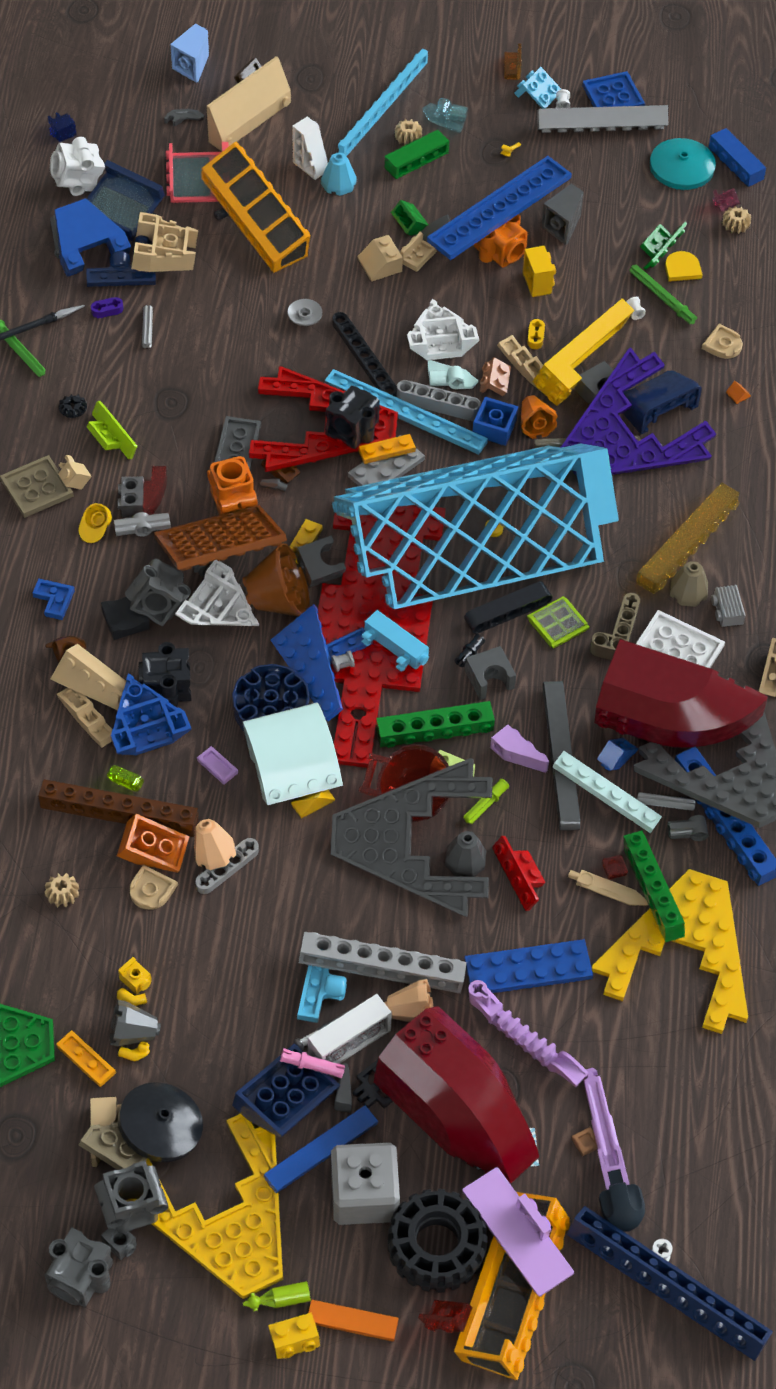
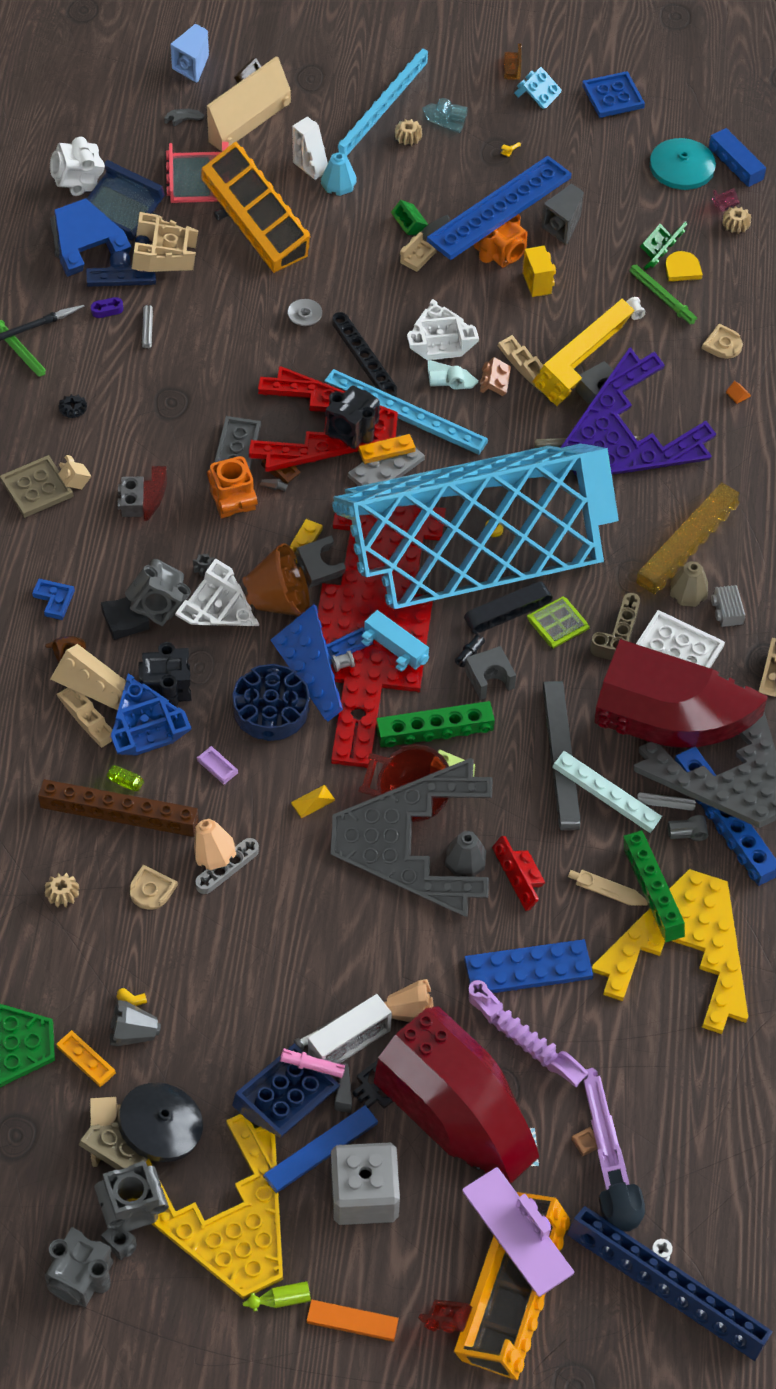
clear blue brick [48,112,77,142] -> none
yellow cap [79,503,112,543] -> none
lime bracket [87,401,137,459] -> none
light grey piece [114,512,171,537] -> none
orange slope [117,814,190,873] -> none
yellow brick [118,957,151,995] -> none
yellow arm [118,1042,150,1061] -> none
dark orange plate [154,505,287,571] -> none
light aqua slope [243,703,343,805] -> none
yellow bracket [268,1313,320,1359] -> none
medium azure plate [297,949,347,1023] -> none
light grey brick [299,932,467,994] -> none
tan slope [357,235,403,282] -> none
green brick [384,129,449,179] -> none
black tyre [388,1189,487,1293] -> none
light grey beam [397,380,481,421] -> none
lime axle [463,779,509,825] -> none
blue brick [473,397,519,446] -> none
lavender slope [490,725,549,773] -> none
orange cone [521,395,557,439] -> none
yellow beam [527,319,545,349] -> none
light grey brick [537,105,668,133] -> none
white bush [556,89,570,108] -> none
blue slope [597,738,638,771] -> none
clear red plate [602,854,628,880] -> none
dark blue windscreen [623,370,702,435] -> none

